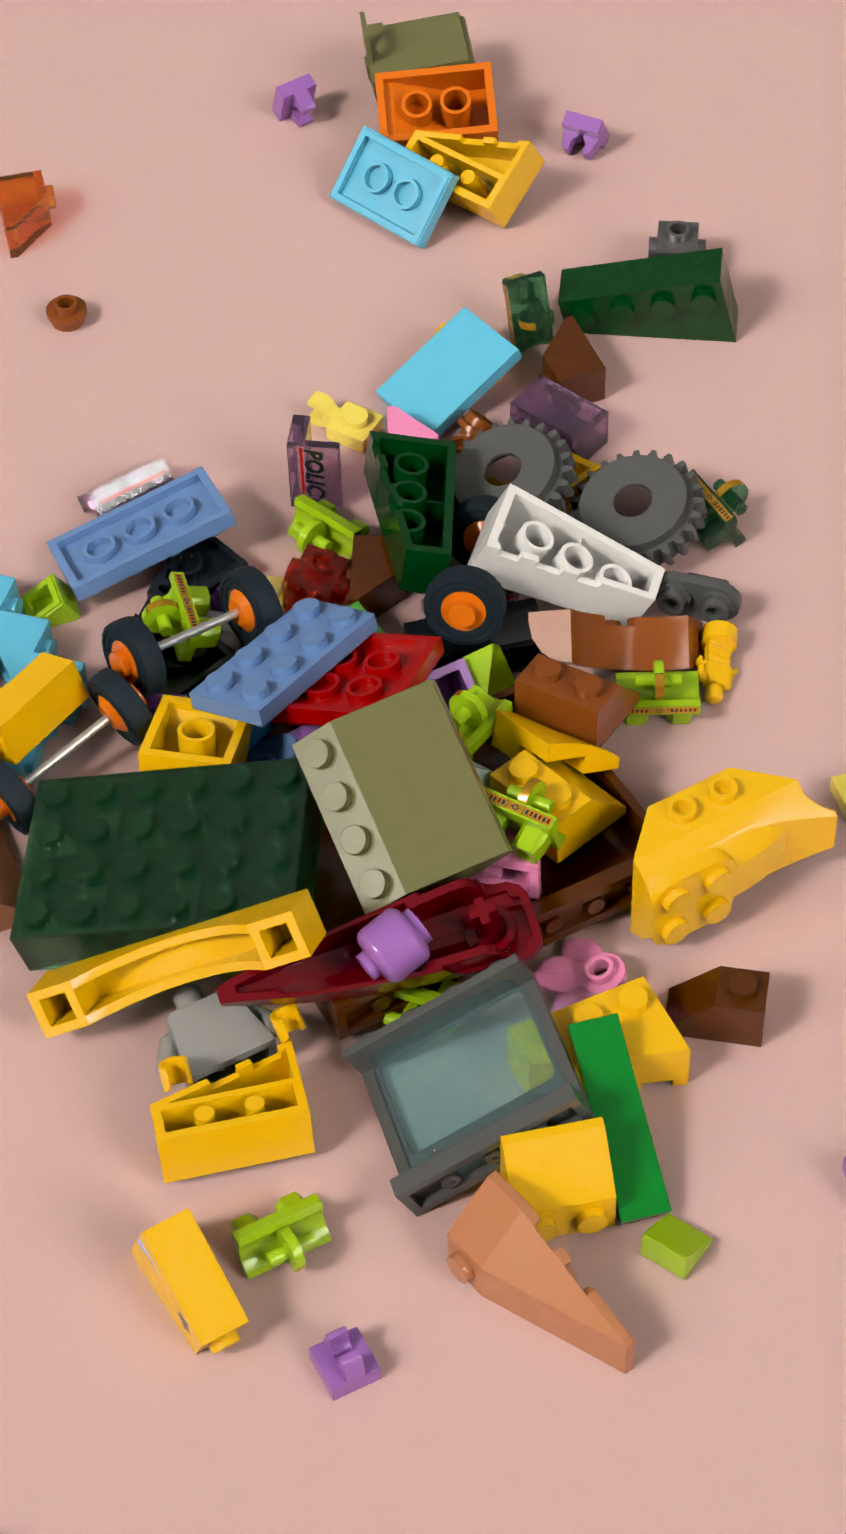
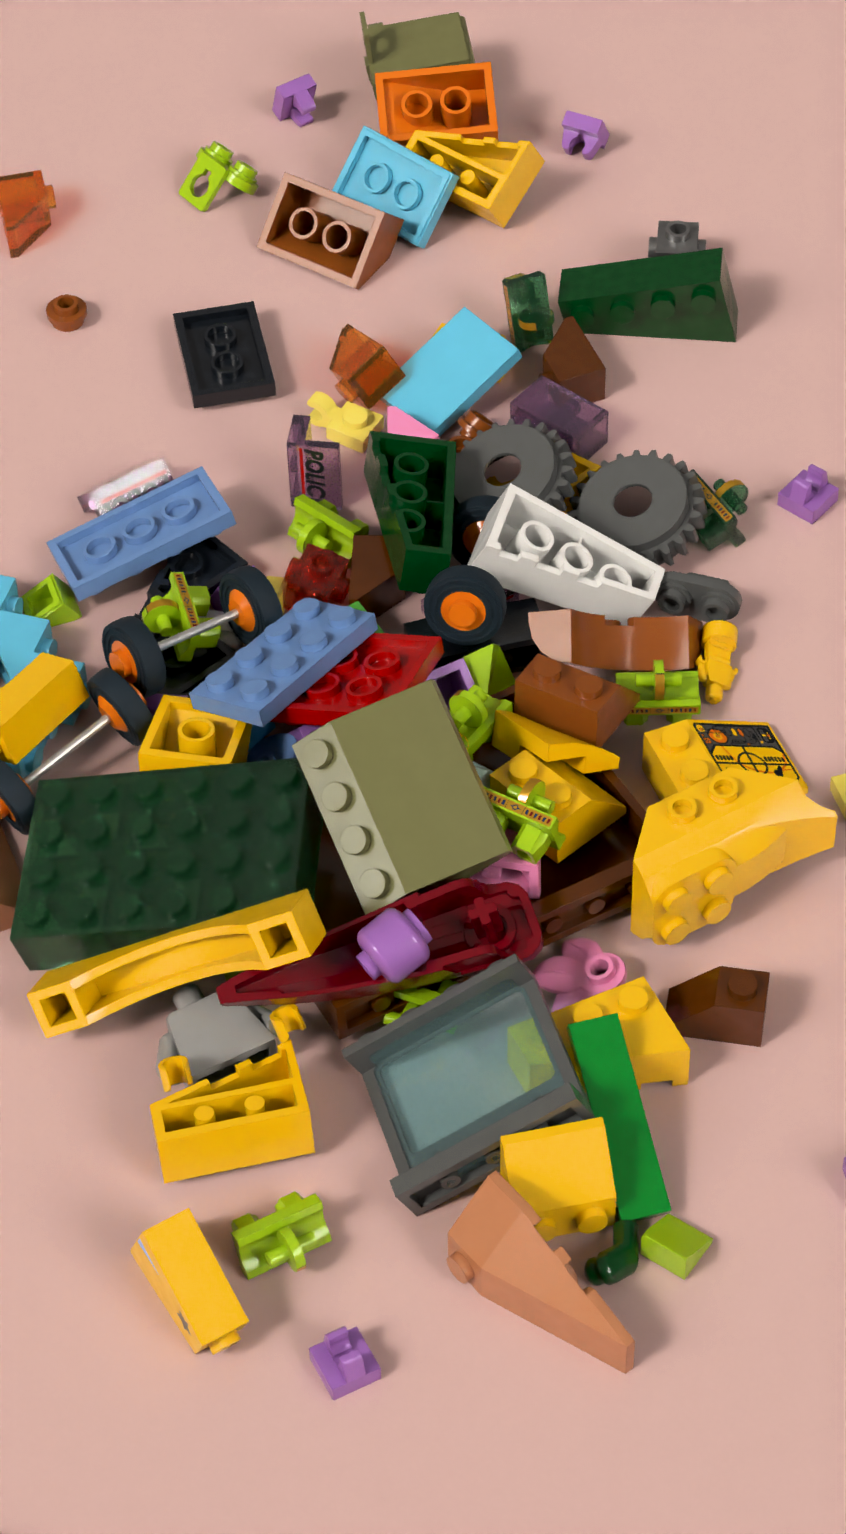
none -> black plate [173,301,276,408]
none -> lime bracket [179,141,259,212]
none -> dark orange slope [256,172,404,290]
none -> clear orange slope [329,324,406,410]
none -> dark green arm [584,1220,639,1286]
none -> yellow slope [642,719,808,801]
none -> medium lavender tile [777,464,839,524]

